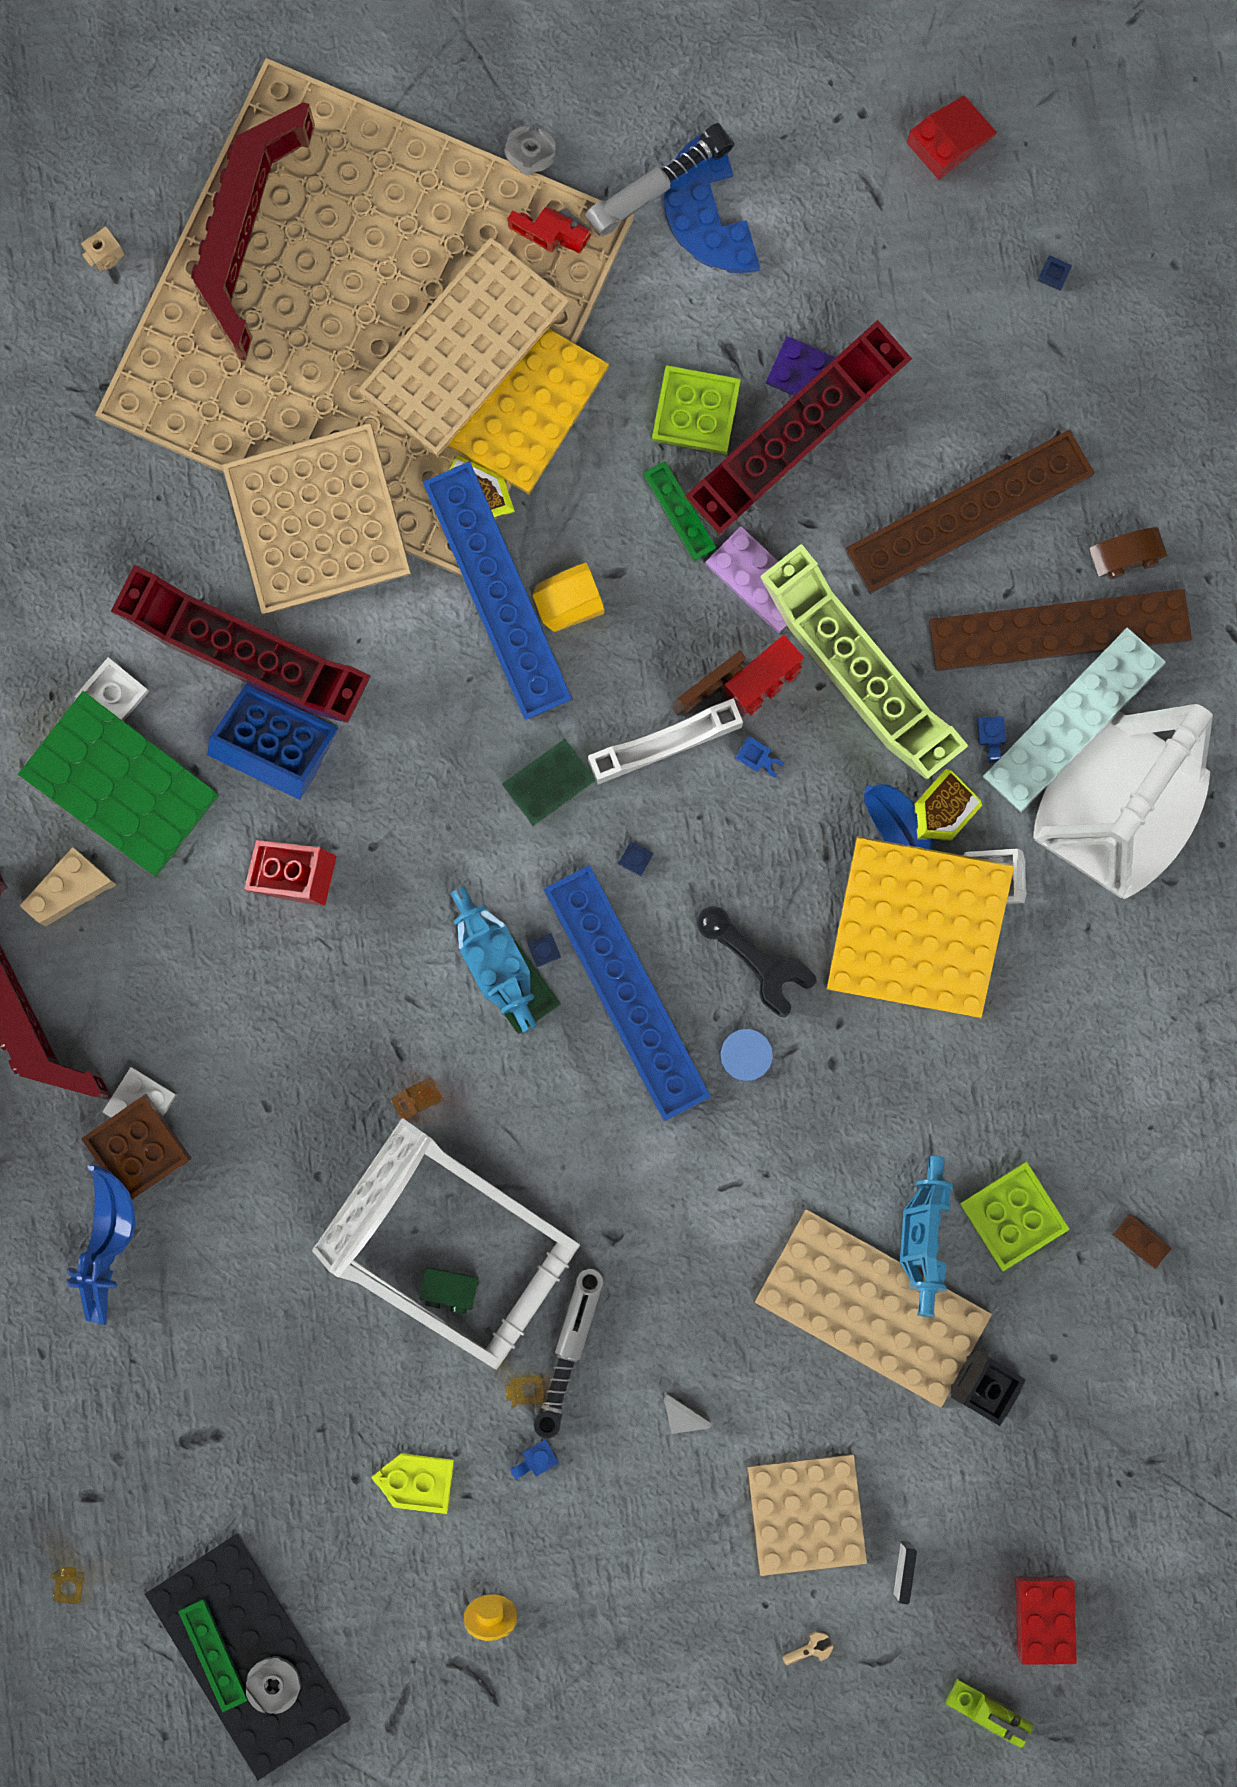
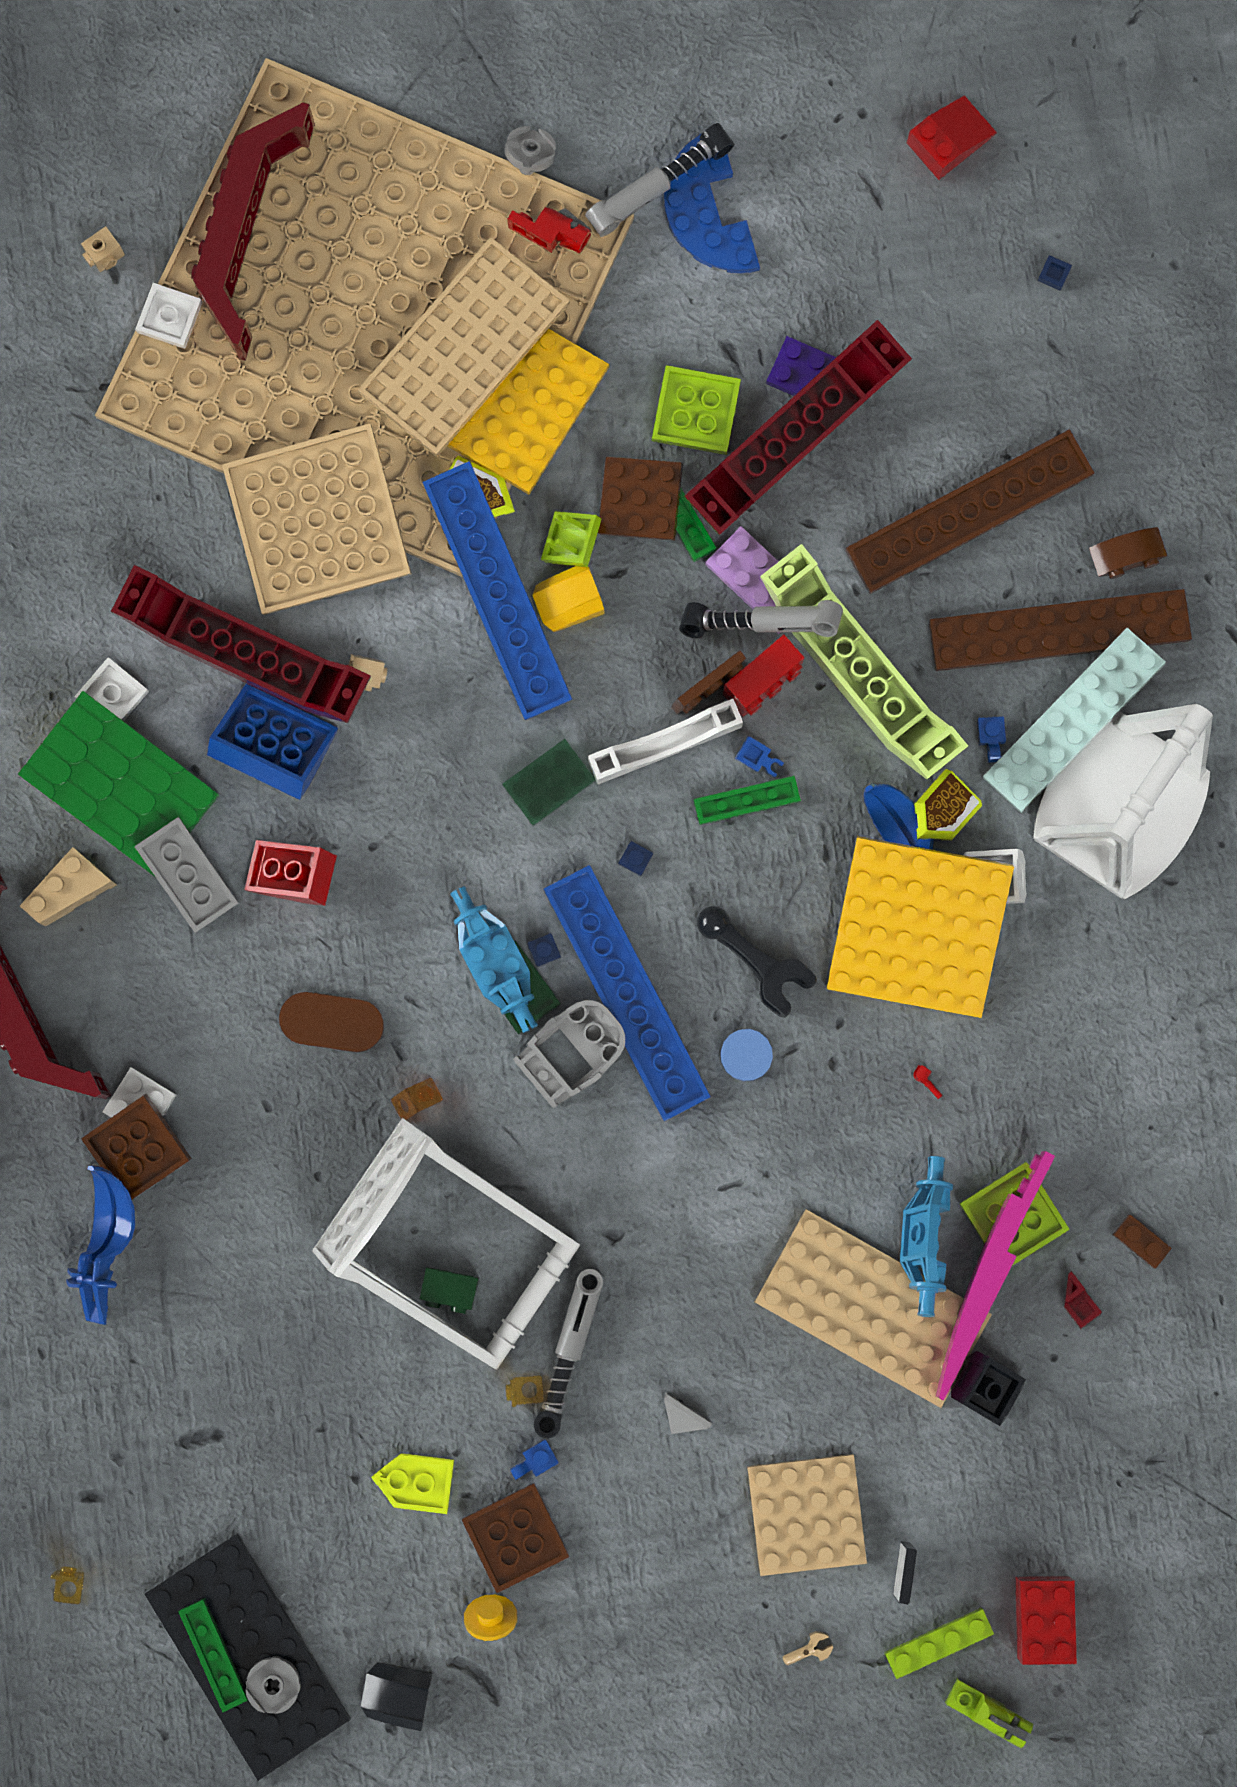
none -> white plate [135,283,203,349]
none -> light grey plate [135,817,238,933]
none -> reddish brown tile [279,992,384,1052]
none -> tan brick [349,654,387,691]
none -> black slope [361,1663,433,1731]
none -> reddish brown plate [462,1483,569,1593]
none -> light grey slope [513,1000,625,1108]
none -> lime plate [541,511,601,567]
none -> reddish brown plate [598,457,683,541]
none -> light grey piece [679,600,843,638]
none -> green plate [693,776,801,826]
none -> lime plate [884,1607,994,1679]
none -> red hand [913,1065,942,1099]
none -> dark pink slope [936,1151,1055,1401]
none -> dark red slope [1064,1271,1102,1329]

